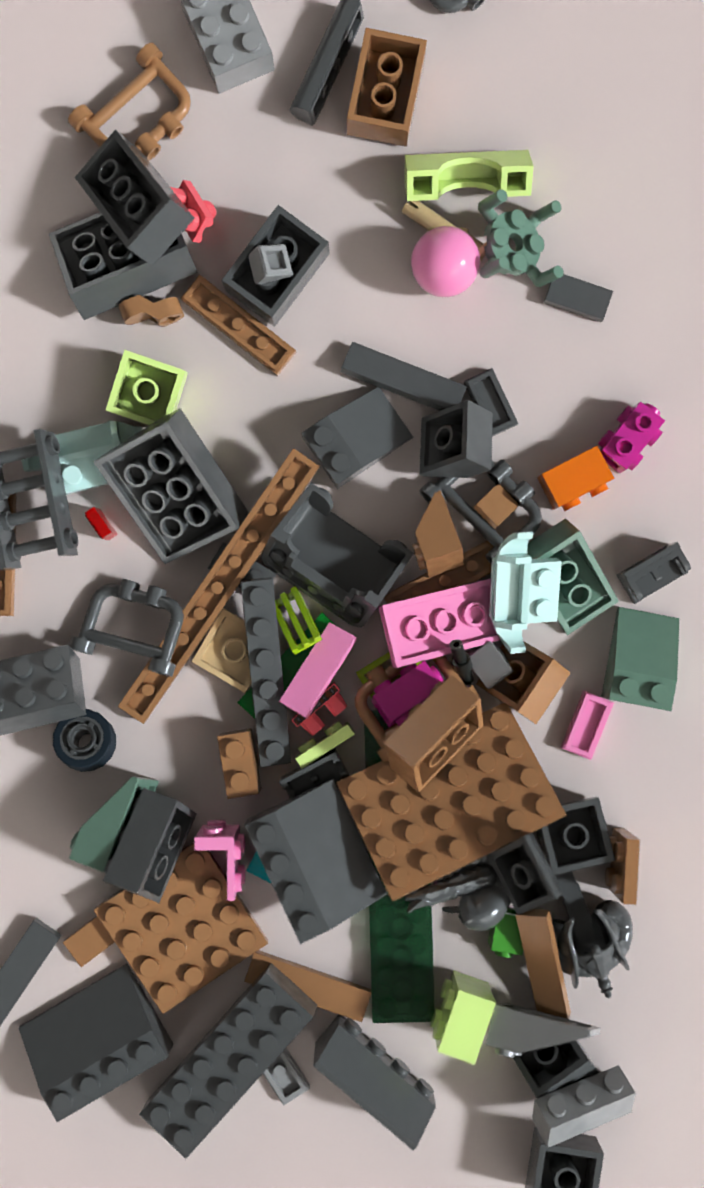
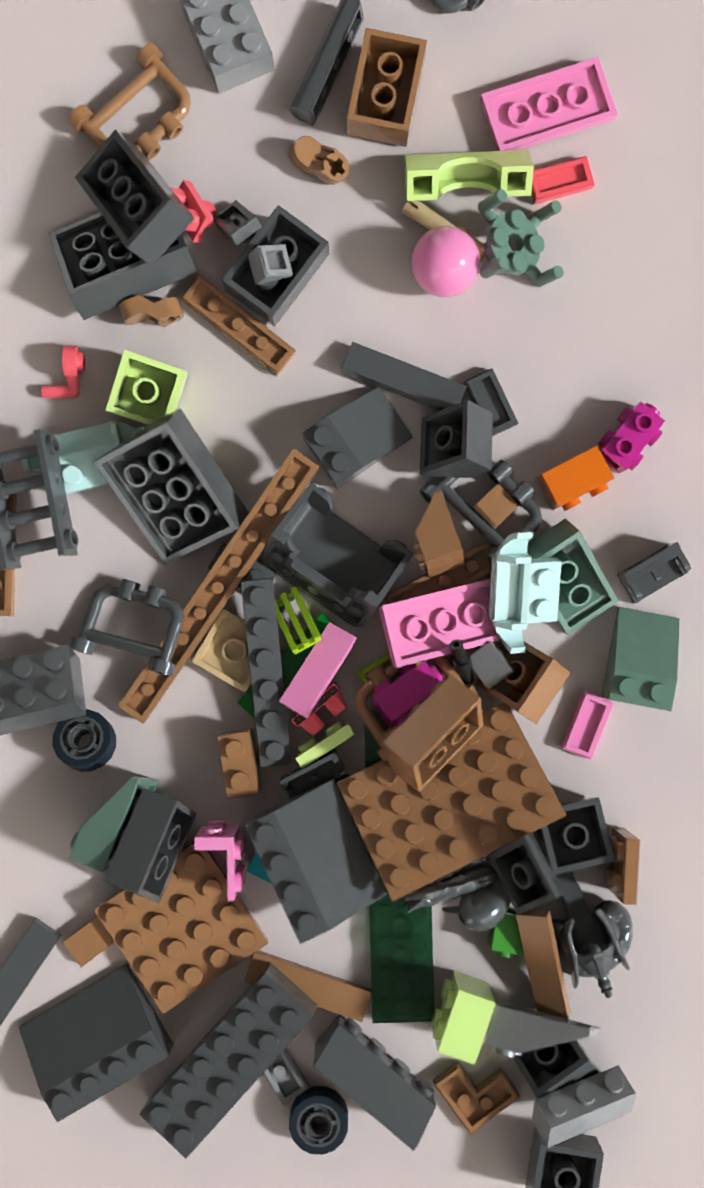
red tile [85,507,118,540] -> none
dark grey tile [544,274,613,322] -> none
none -> coral plate [41,345,86,398]
none -> dark grey plate [213,200,262,245]
none -> medium nougat piece [289,136,349,185]
none -> wheel [289,1086,348,1155]
none -> medium nougat tile [432,1062,520,1135]
none -> bright pink plate [480,57,618,151]
none -> coral tile [531,156,595,205]

